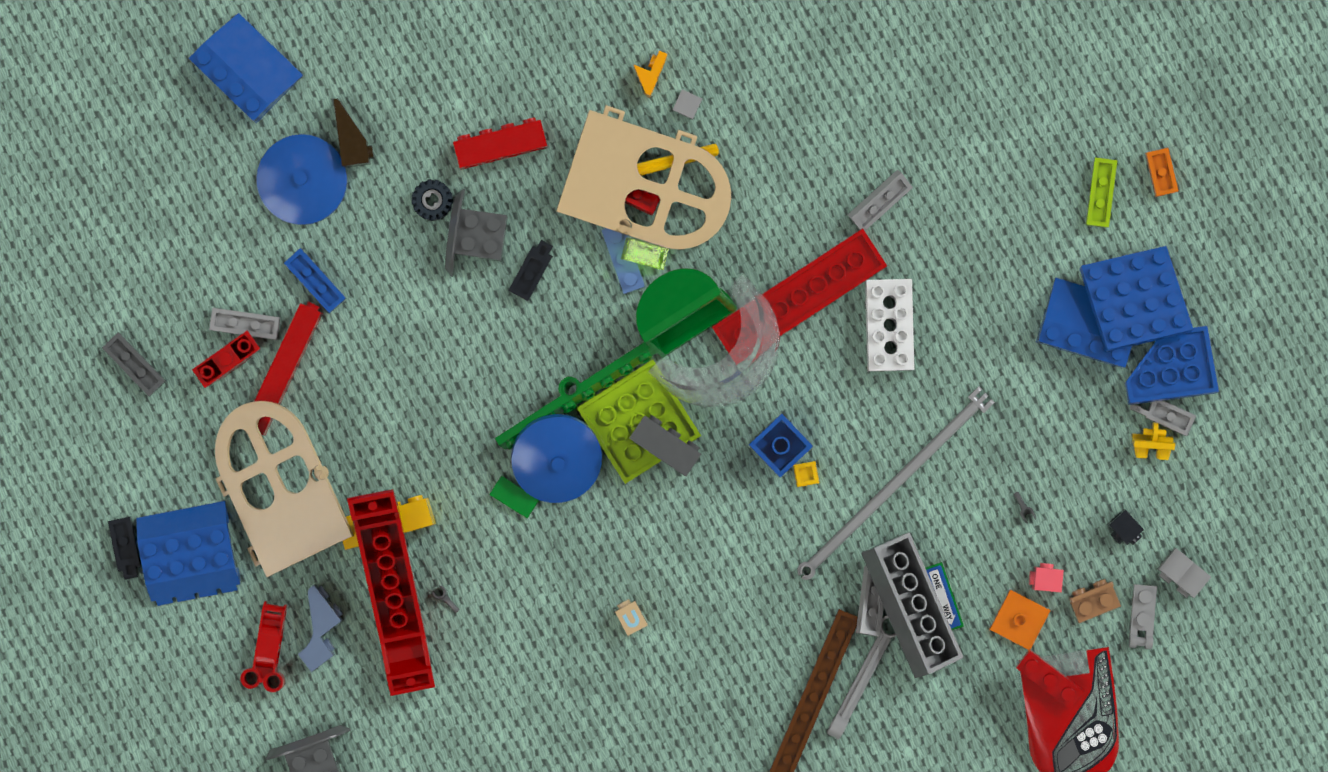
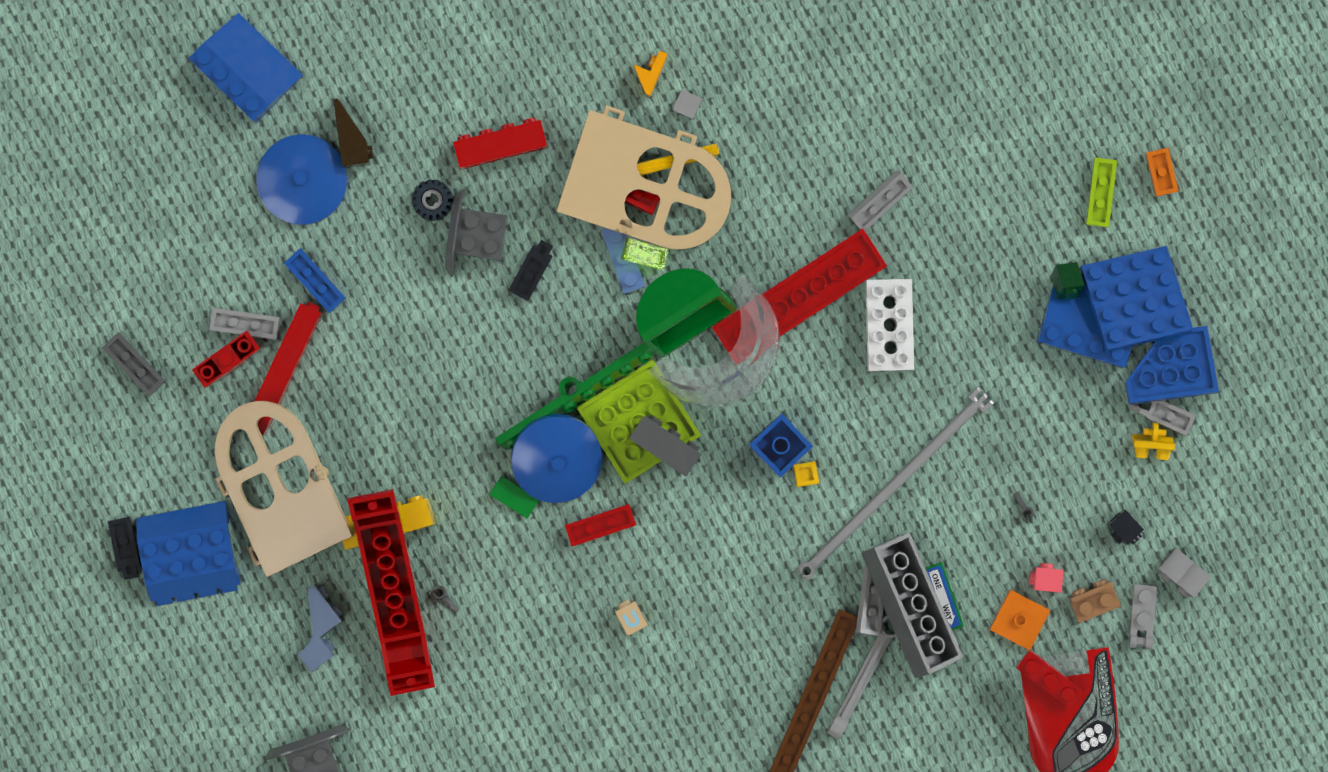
red piece [240,601,287,692] -> none
none -> red plate [565,504,636,547]
none -> dark green brick [1051,262,1084,300]

